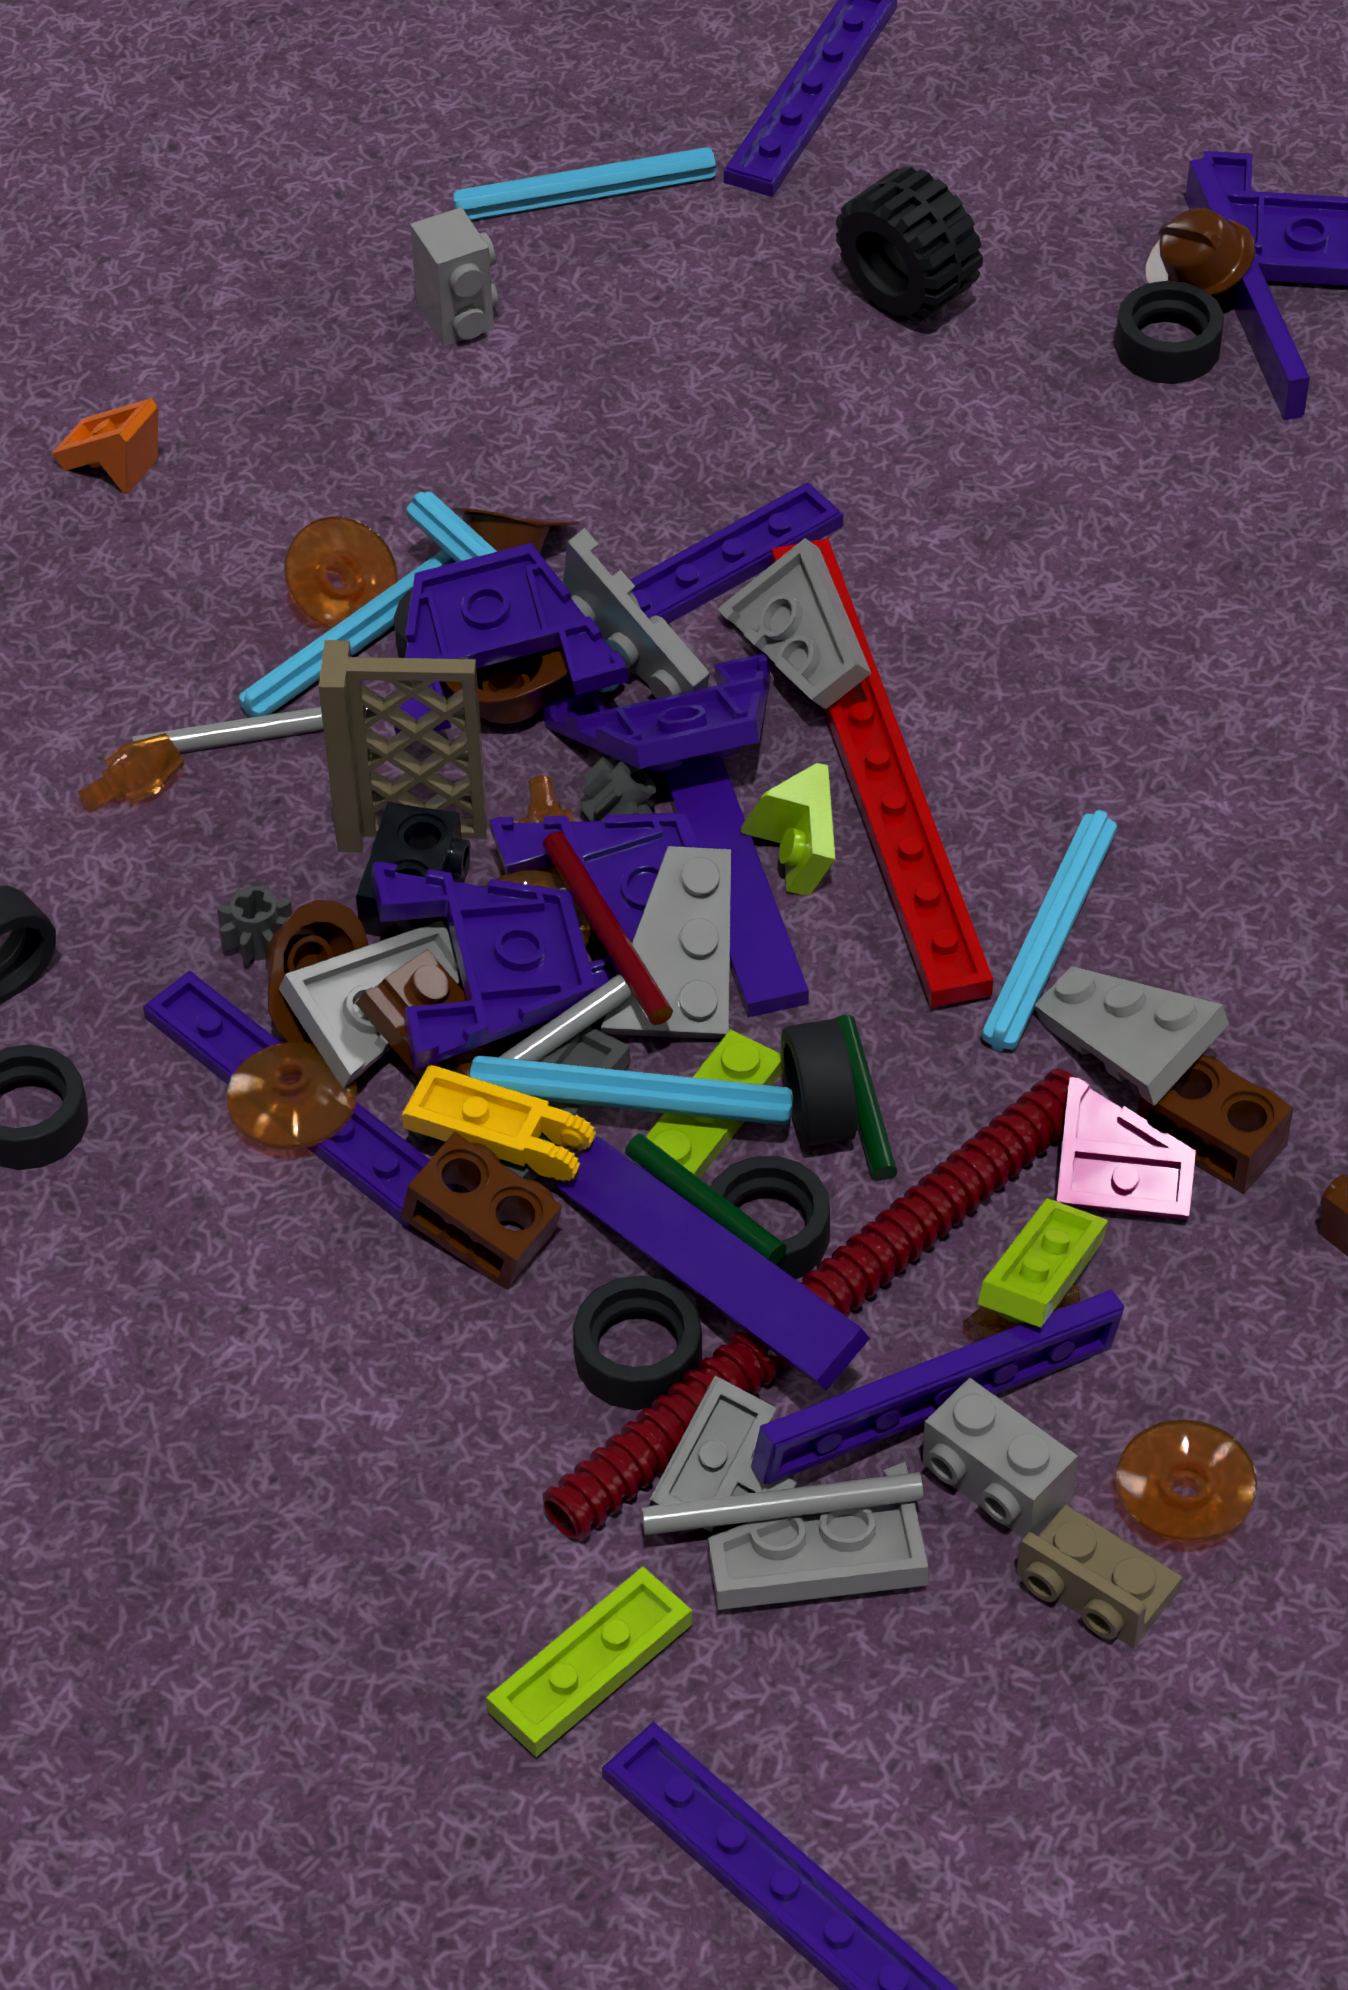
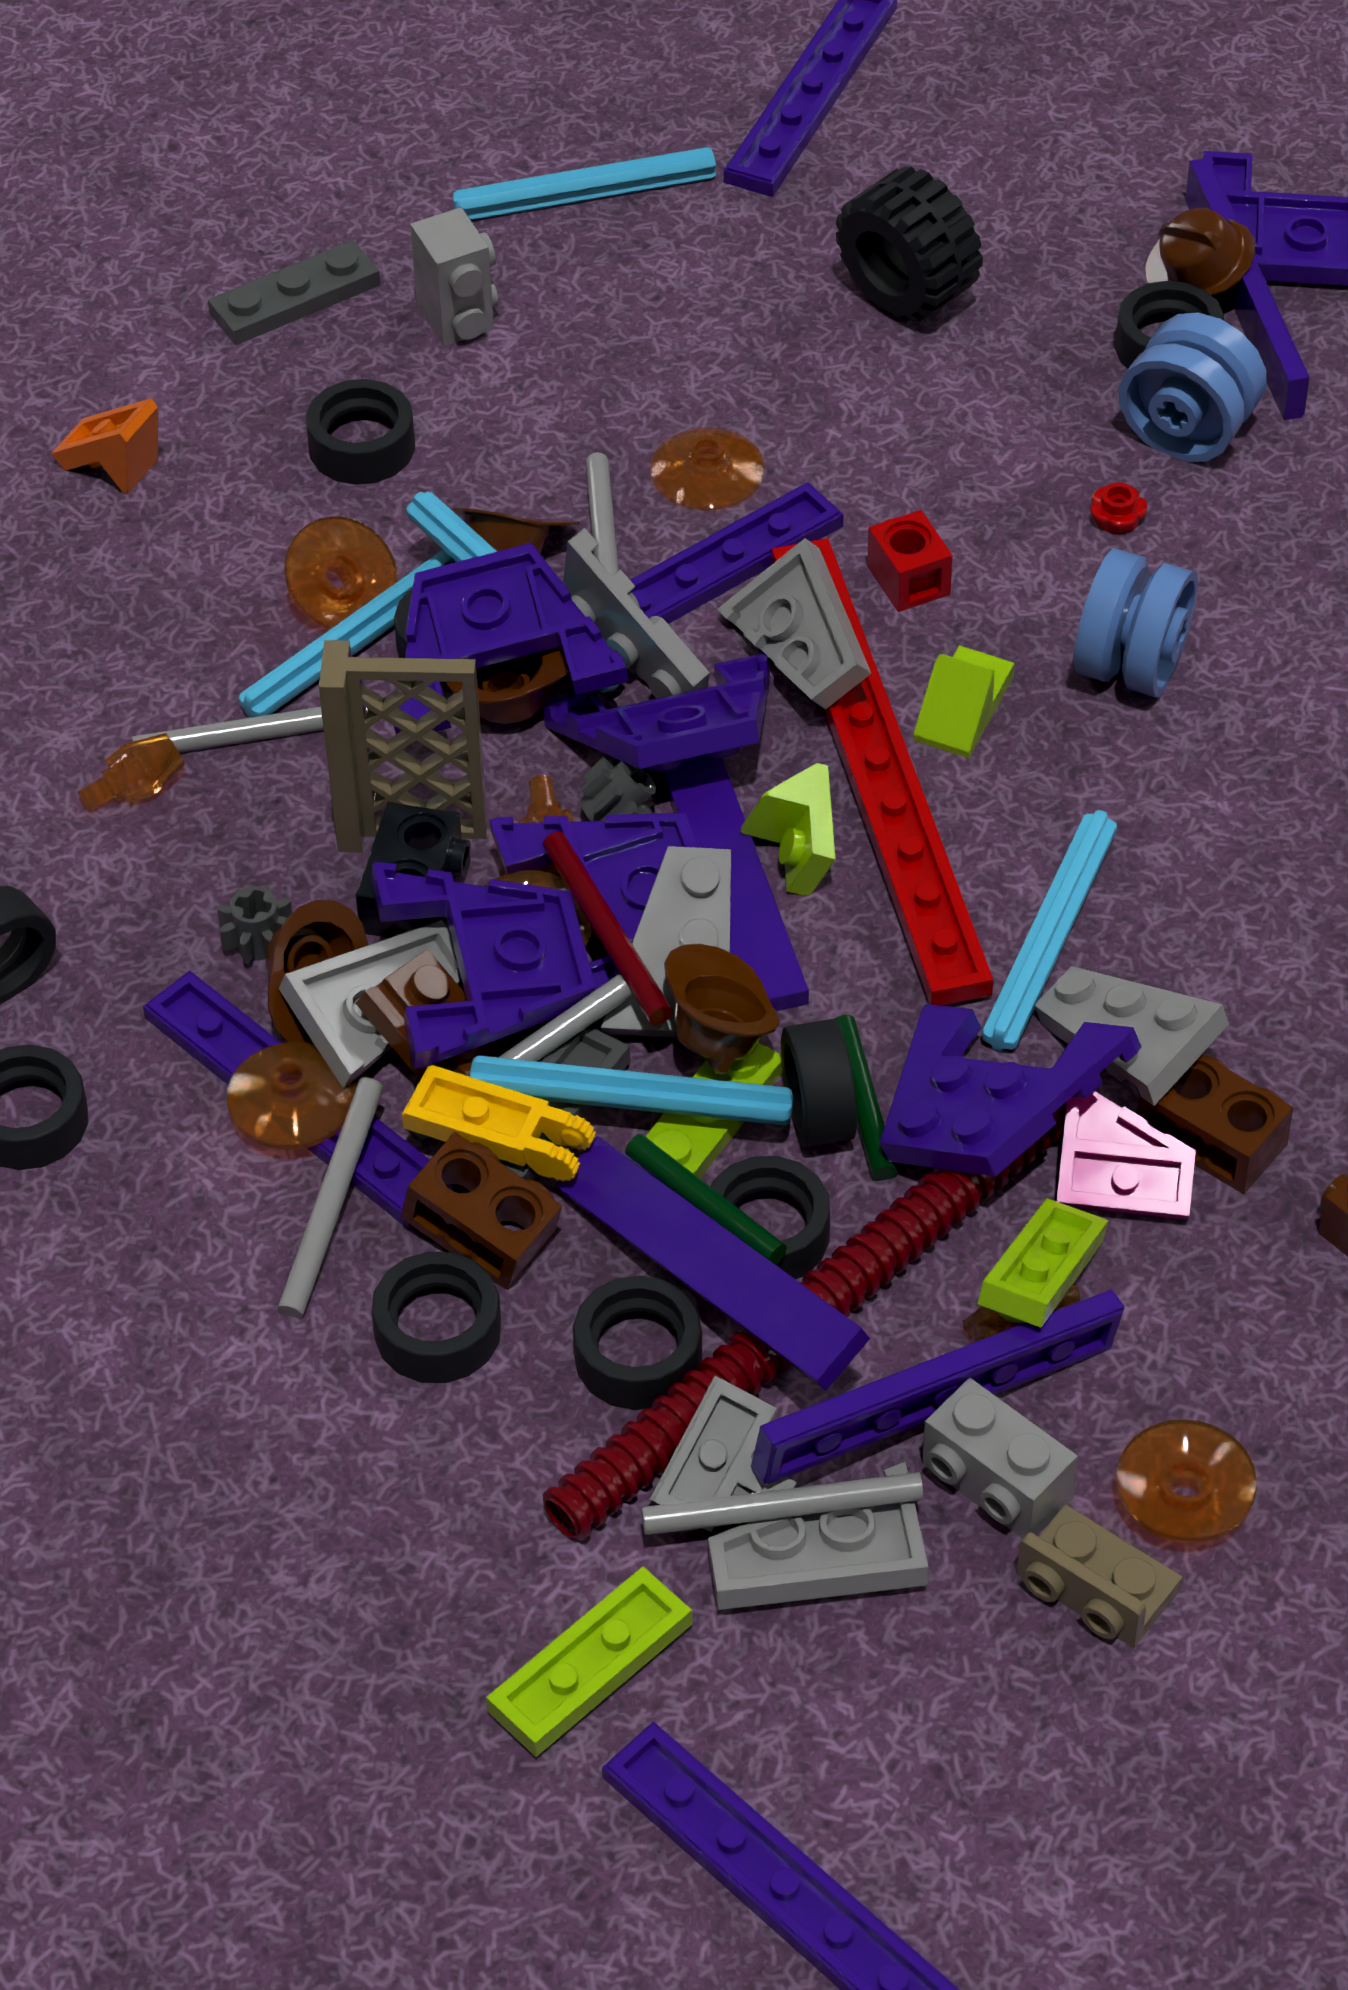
none -> dark grey plate [208,240,381,346]
none -> light grey bar [277,1077,384,1319]
none -> black tyre [305,379,416,485]
none -> black tyre [371,1251,501,1383]
none -> light grey bar [586,452,619,576]
none -> clear orange dish [650,427,764,510]
none -> reddish brown piece [664,943,780,1074]
none -> red brick [867,510,953,612]
none -> dark purple wing [879,1004,1142,1177]
none -> lime slope [913,645,1015,758]
none -> medium blue wheel [1073,548,1198,697]
none -> red plate [1090,482,1148,534]
none -> medium blue wheel [1119,313,1267,462]

